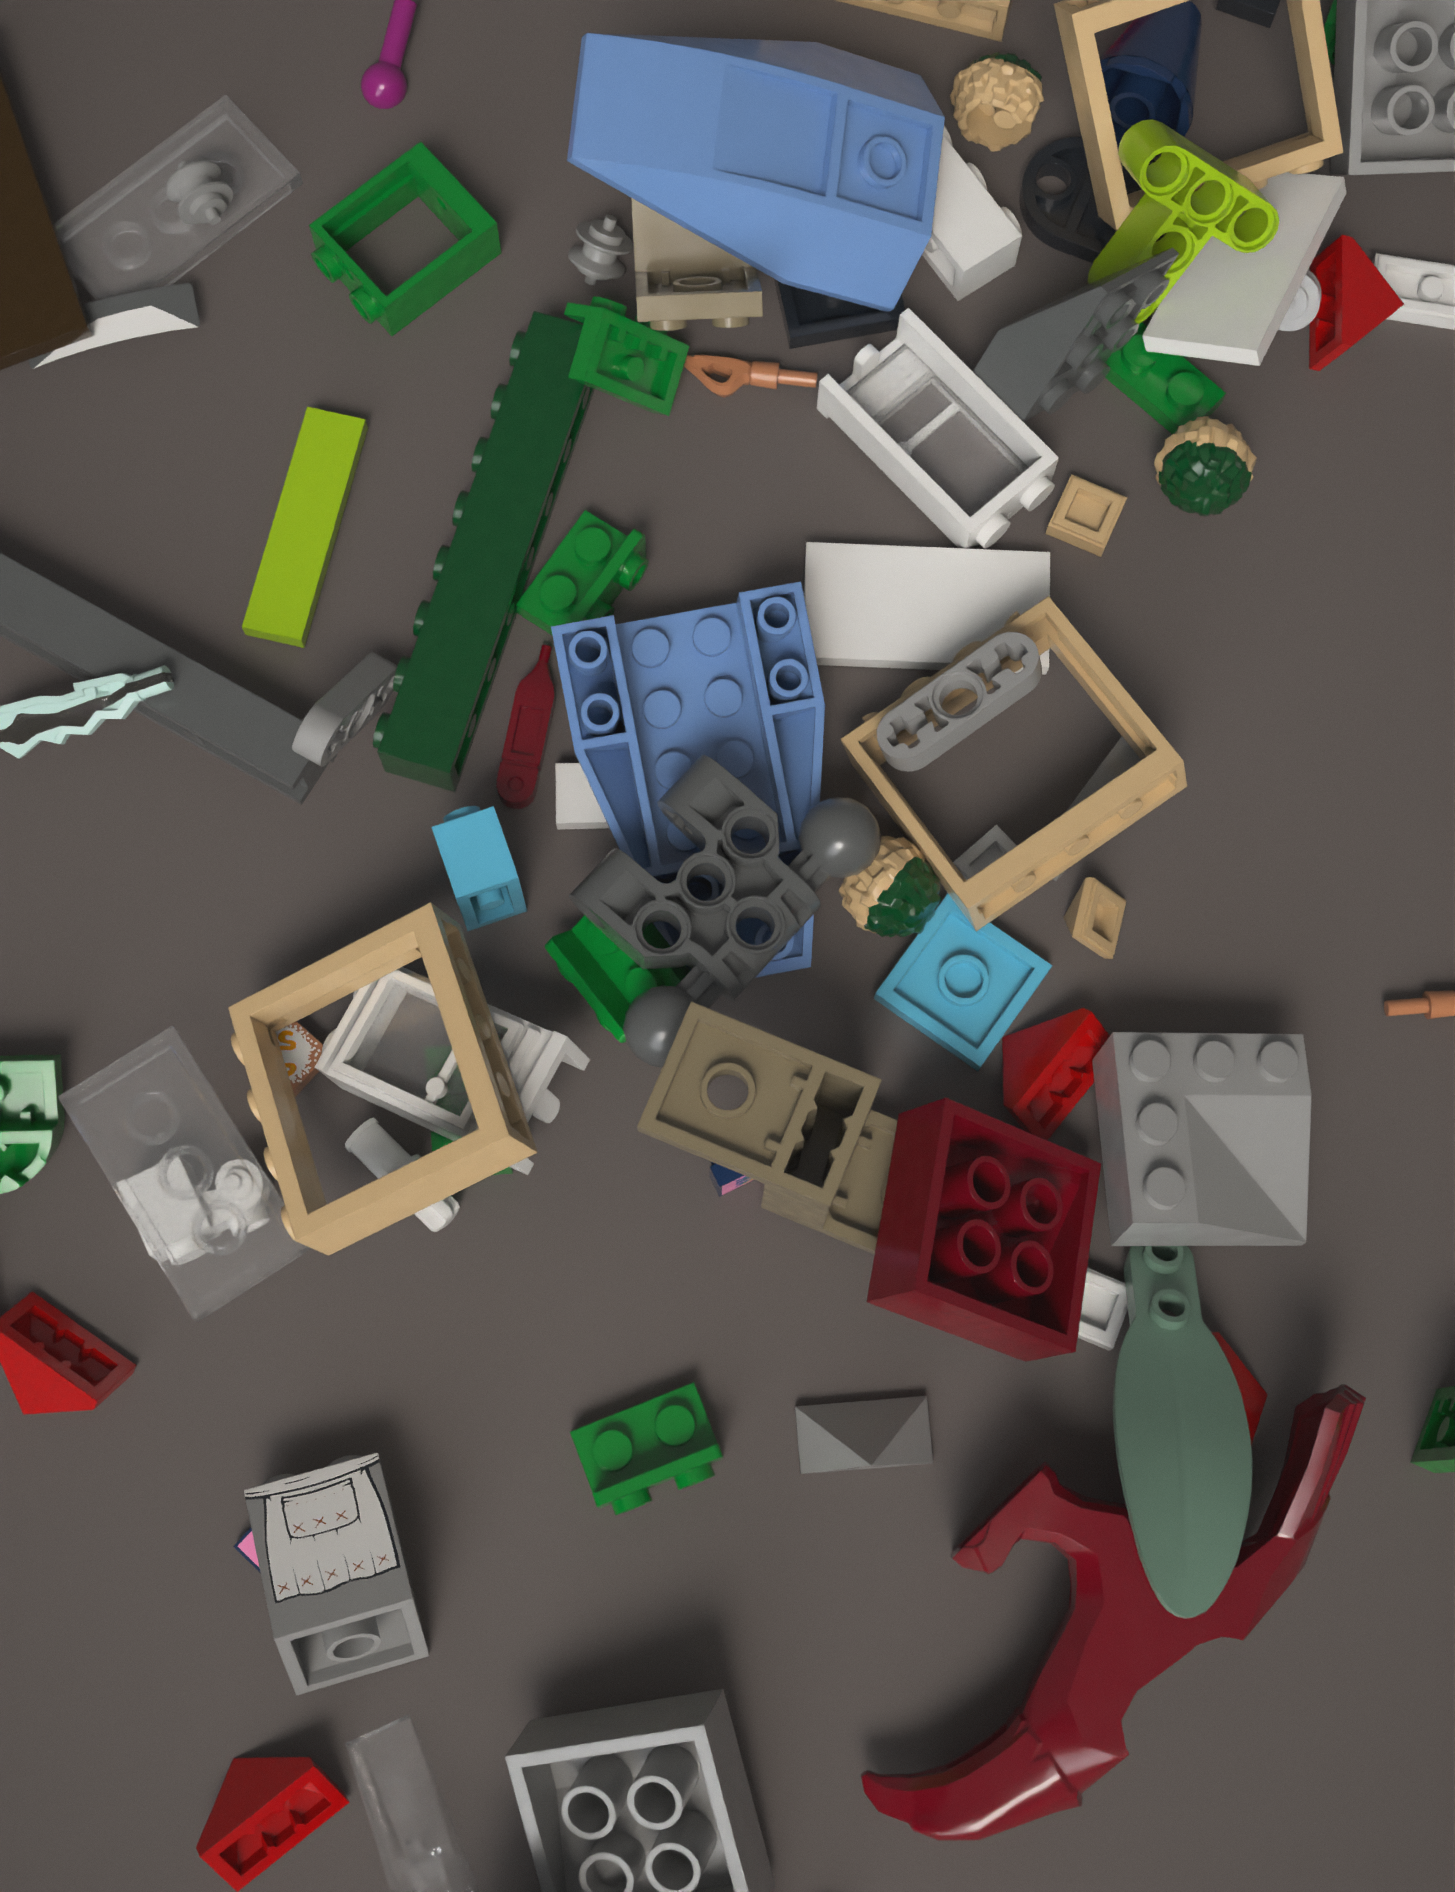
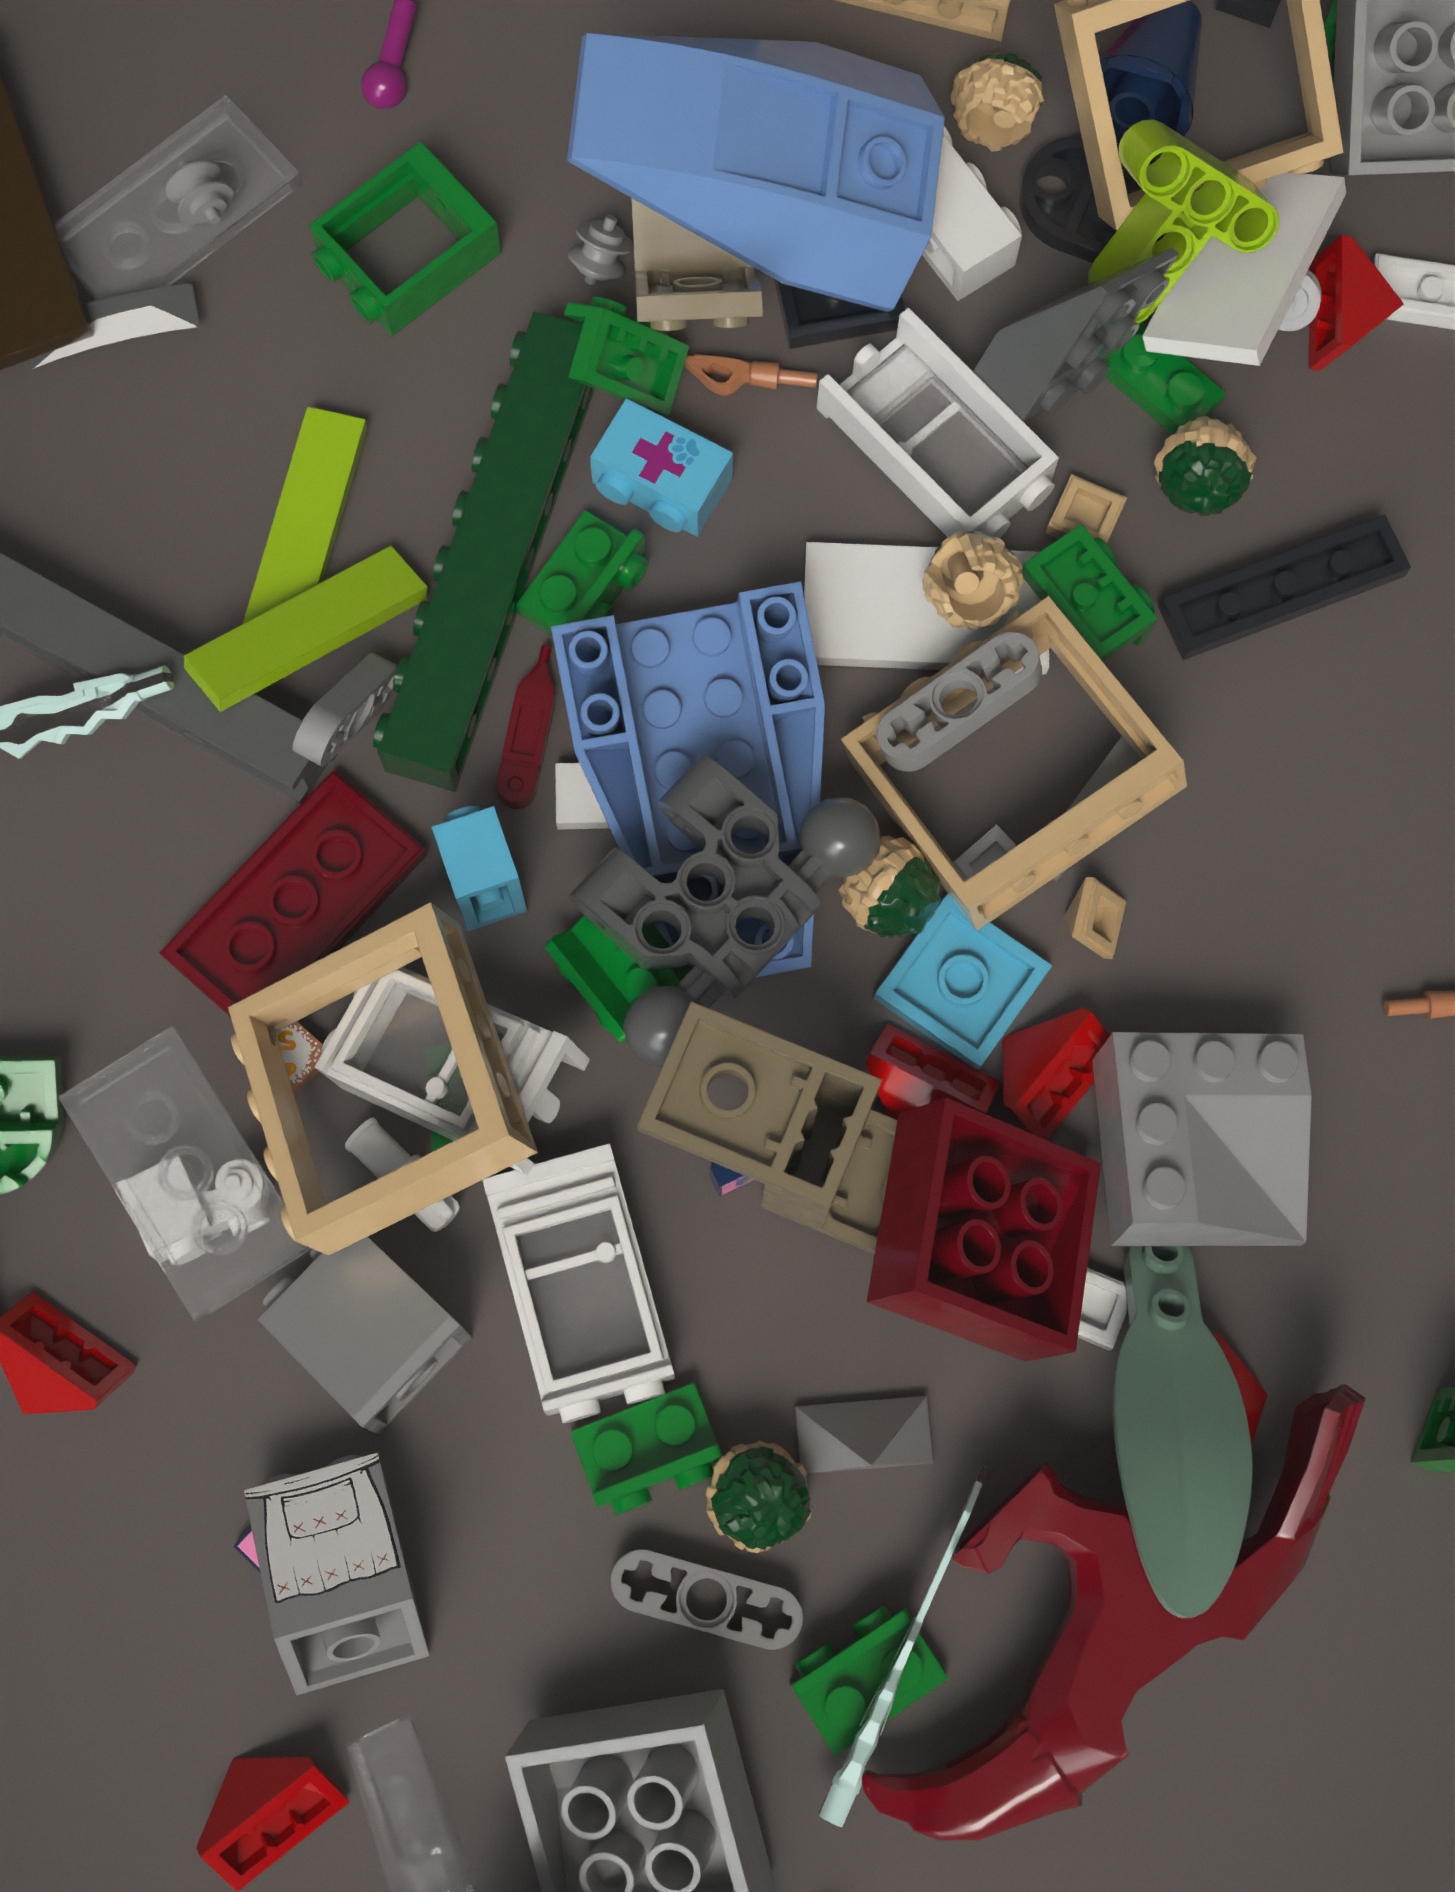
none -> dark red tile [159,770,428,1018]
none -> lime tile [183,546,428,712]
none -> light grey slope [257,1237,472,1435]
none -> door [482,1143,675,1423]
none -> medium azure brick [590,398,733,537]
none -> light grey beam [611,1550,803,1650]
none -> dark green piece [706,1441,812,1553]
none -> green bracket [789,1604,949,1756]
none -> light aqua sword [818,1466,989,1827]
none -> red slope [865,1023,1001,1120]
none -> tan piece [922,531,1024,630]
none -> green bracket [1022,524,1158,662]
none -> black plate [1158,515,1411,660]

